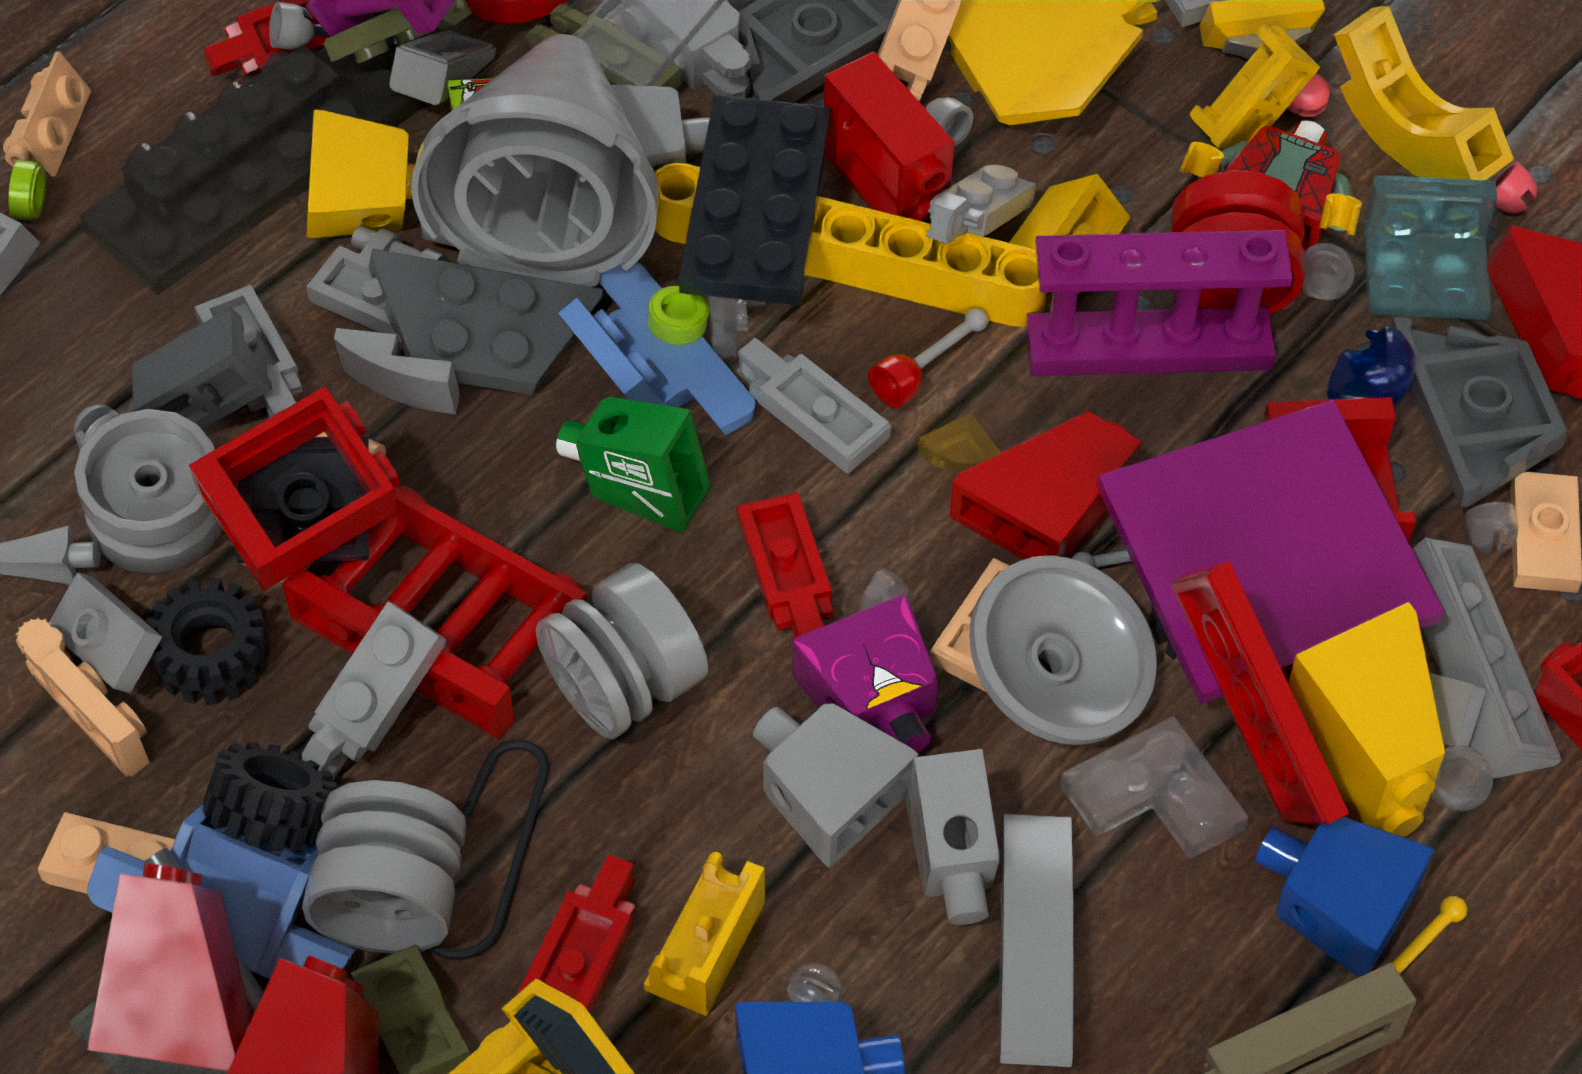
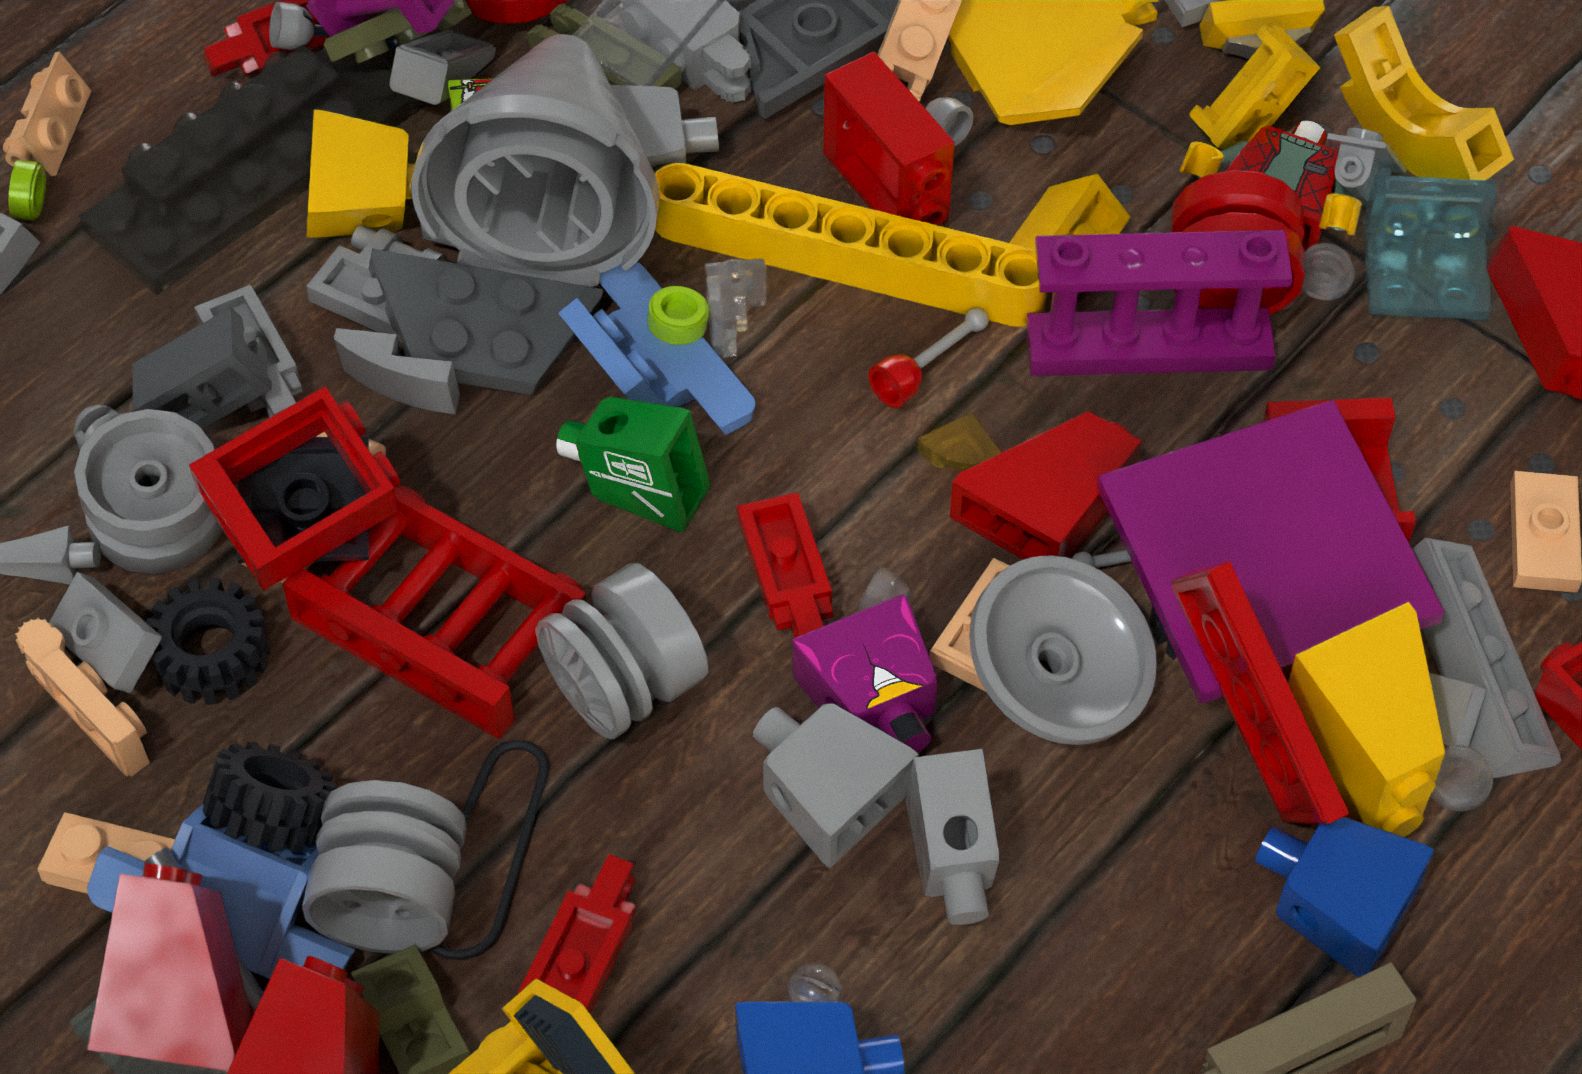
light grey hinge [300,601,447,781] -> none
yellow hinge [644,852,765,1017] -> none
black plate [679,95,831,306] -> none
light grey hinge [737,338,891,474] -> none
light grey hinge [926,165,1037,244] -> none
light grey slope [999,814,1073,1067] -> none
clear plate [1060,716,1249,859] -> none
coral hinge [1286,73,1330,118] -> none
clear blue hair [1326,326,1417,409] -> none
dark grey wing [1389,316,1567,508] -> none
yellow hinge [1392,896,1468,974] -> none
clear hinge [1465,502,1519,554] -> none
coral hinge [1484,161,1537,214] -> none
none -> light grey hinge [1327,128,1407,207]

